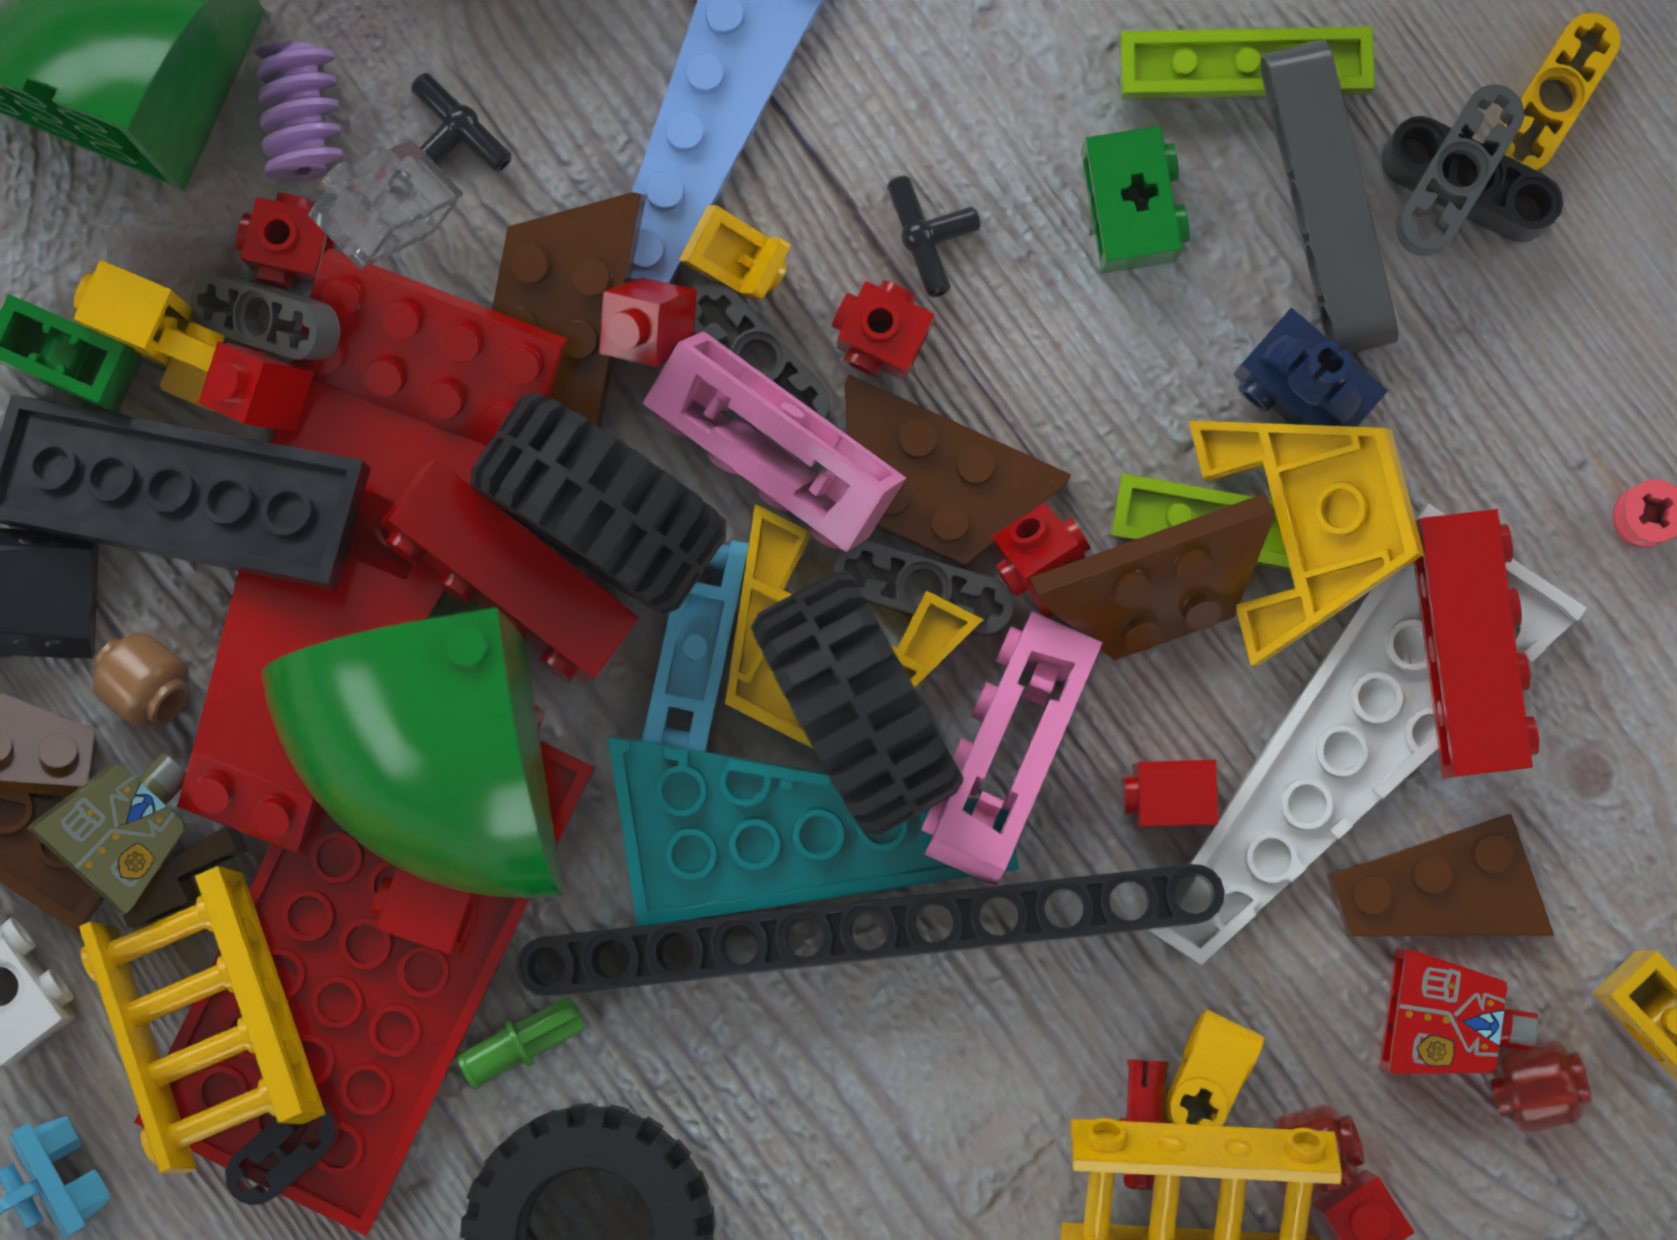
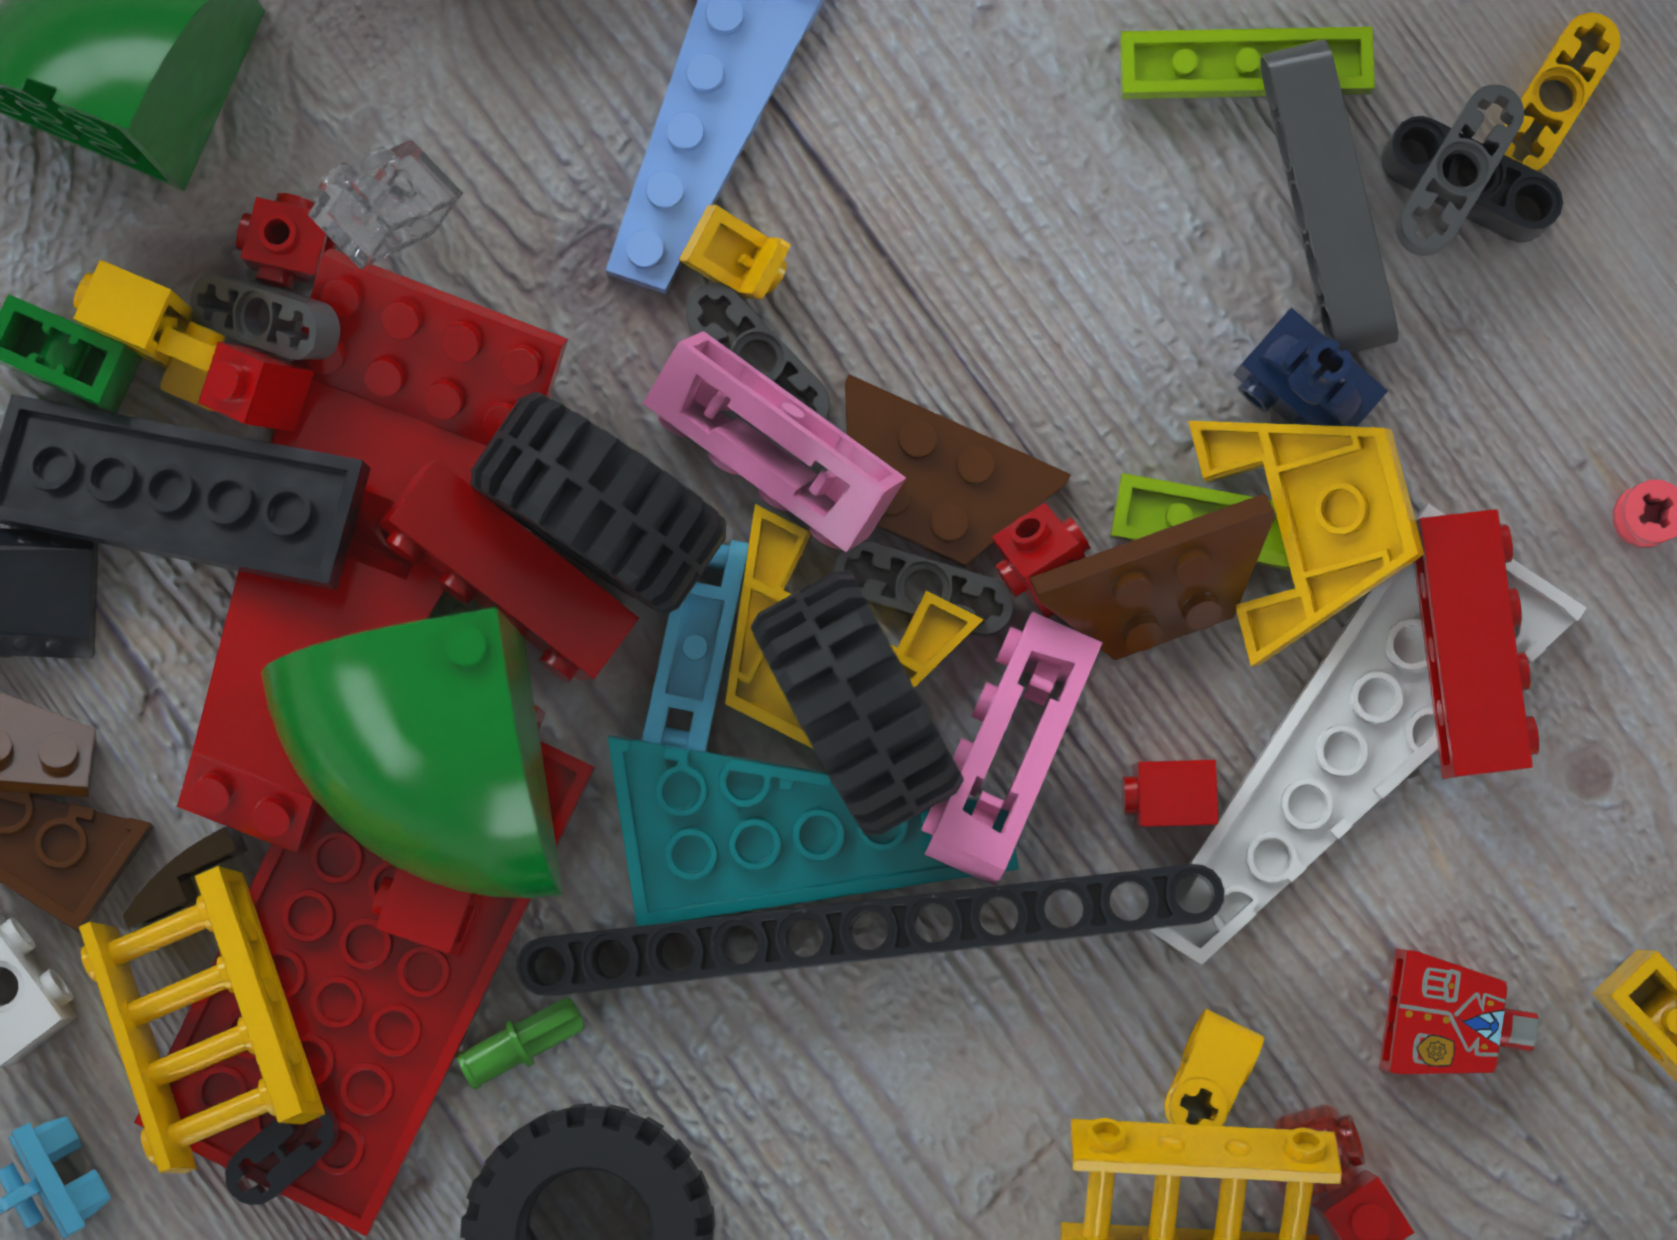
olive torso [27,753,186,914] -> none
medium nougat head [93,633,190,728] -> none
lavender piece [254,42,344,182] -> none
black piece [411,73,512,174] -> none
reddish brown wing [492,192,647,428] -> none
red brick [599,277,697,367] -> none
red brick [831,280,935,381] -> none
black piece [887,176,981,298] -> none
green brick [1081,126,1190,274] -> none
red axle [1120,1059,1171,1190] -> none
reddish brown wing [1326,814,1555,936] -> none
clear red head [1491,1041,1593,1133] -> none

